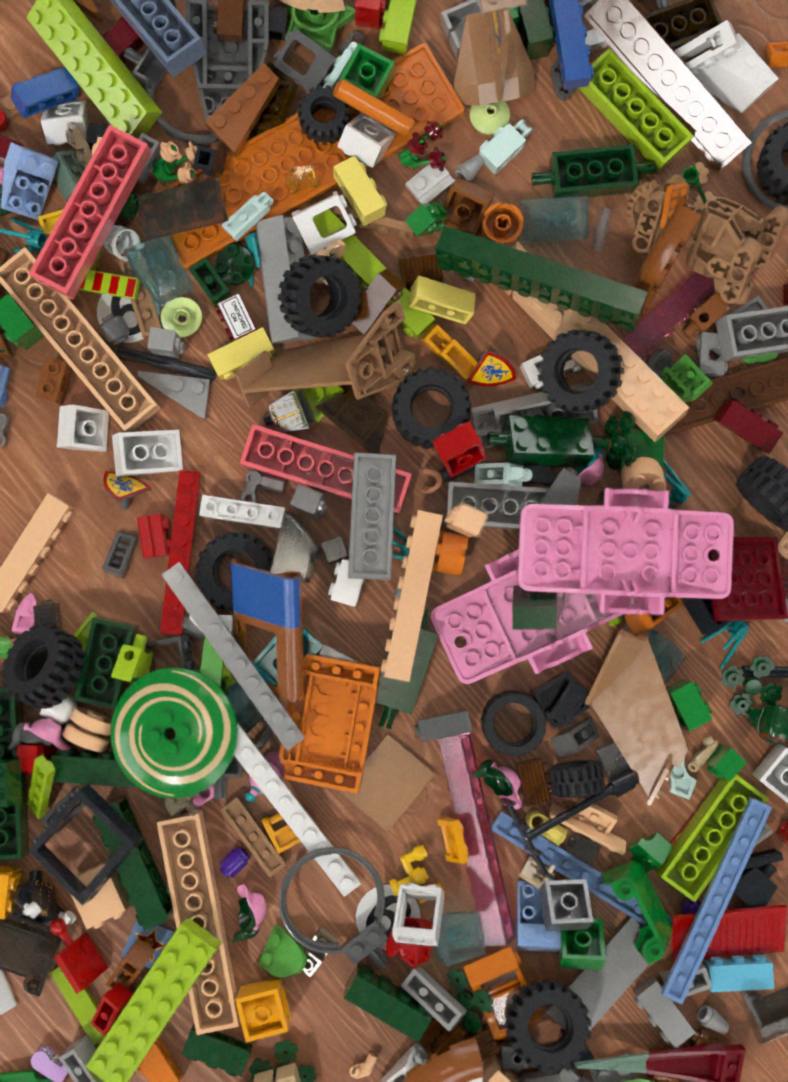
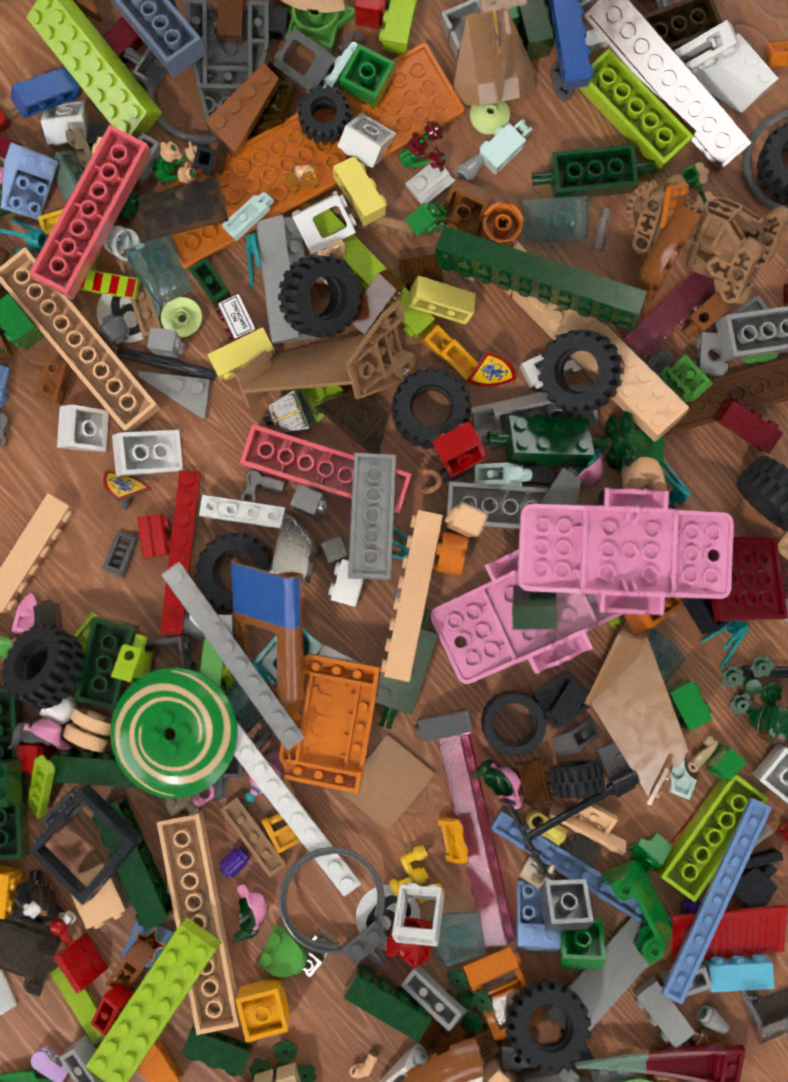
dark green dish [215,244,256,285] -> none
orange brick [333,80,414,136] -> none

